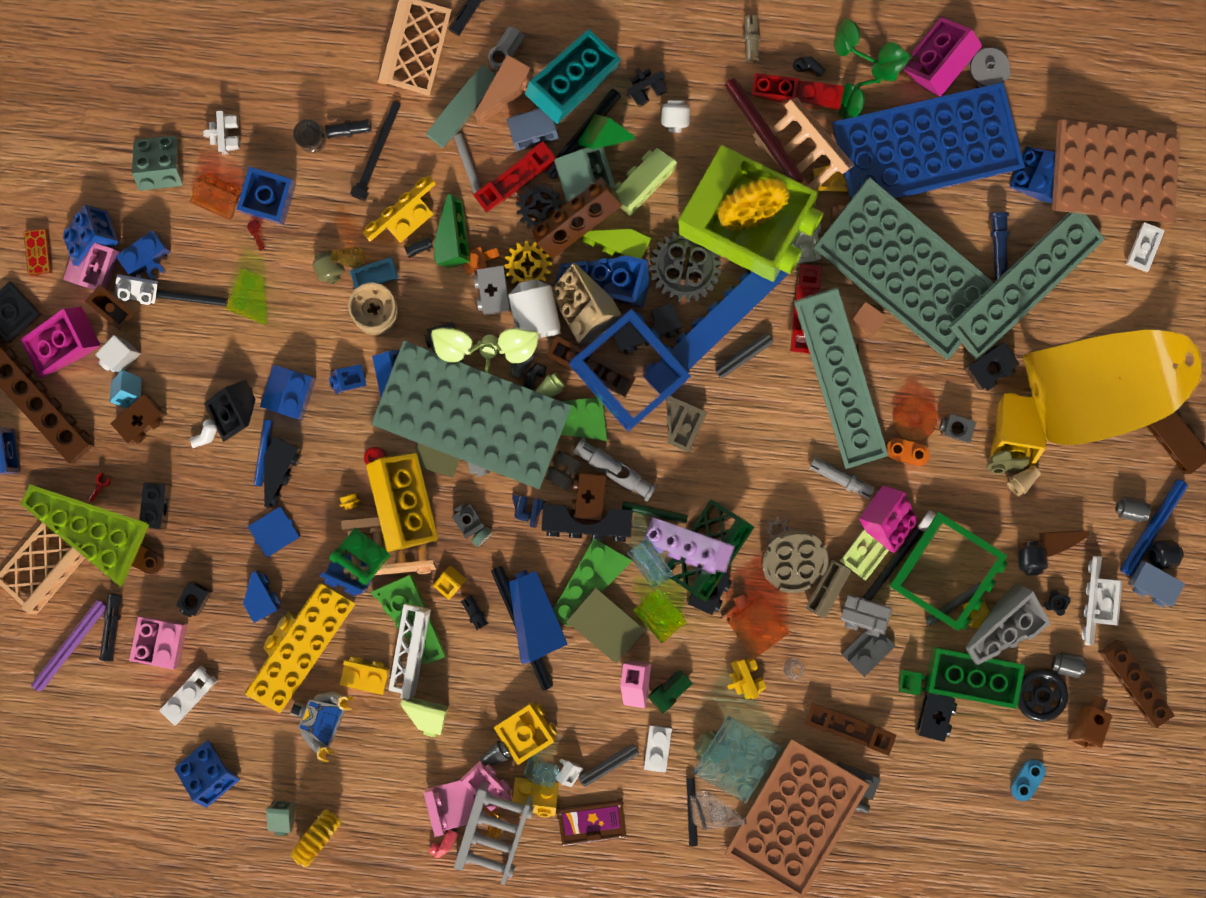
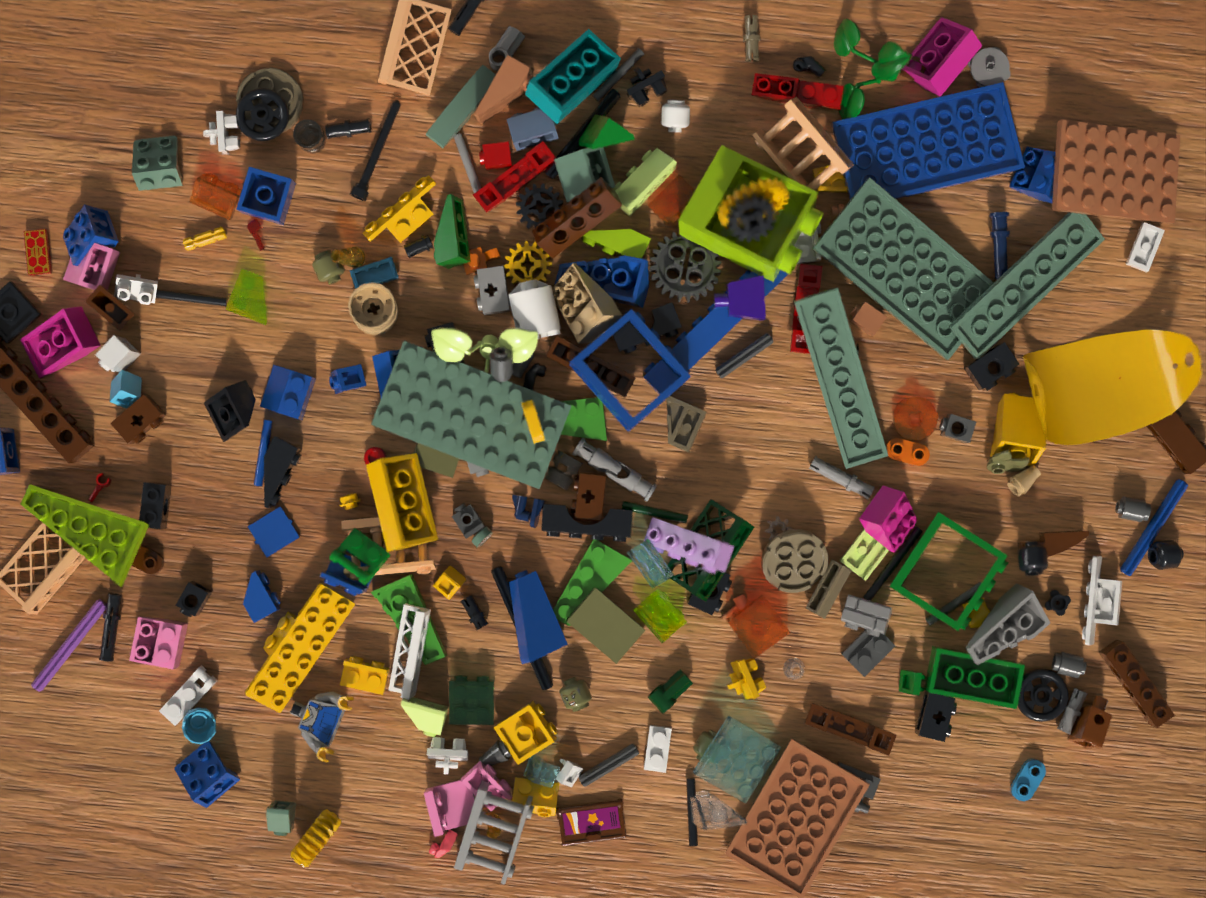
blue brick [116,231,171,280] -> none
white arm [190,419,217,448] -> none
yellowish green cone [535,373,566,398] -> none
bright pink slope [621,661,651,708] -> none
dark red axle [725,78,804,184] -> none
white tile [918,510,937,532] -> none
sand blue brick [1127,561,1185,608] -> none
none -> medium azure hair [182,707,216,744]
none -> yellow axle [183,227,227,251]
none -> dark tan tile [236,68,304,133]
none -> black plate [236,88,289,141]
none -> white hips [427,737,469,774]
none -> clear green plate [449,675,495,725]
none -> red brick [479,141,512,170]
none -> dark grey brick [490,347,513,382]
none -> yellow beam [521,400,545,444]
none -> olive head [559,677,592,712]
none -> dark grey bar [592,48,644,101]
none -> clear orange bracket [648,175,696,225]
none -> dark purple torso [714,276,766,321]
none -> black gear [726,193,777,242]
none -> light grey pin [1057,688,1088,735]

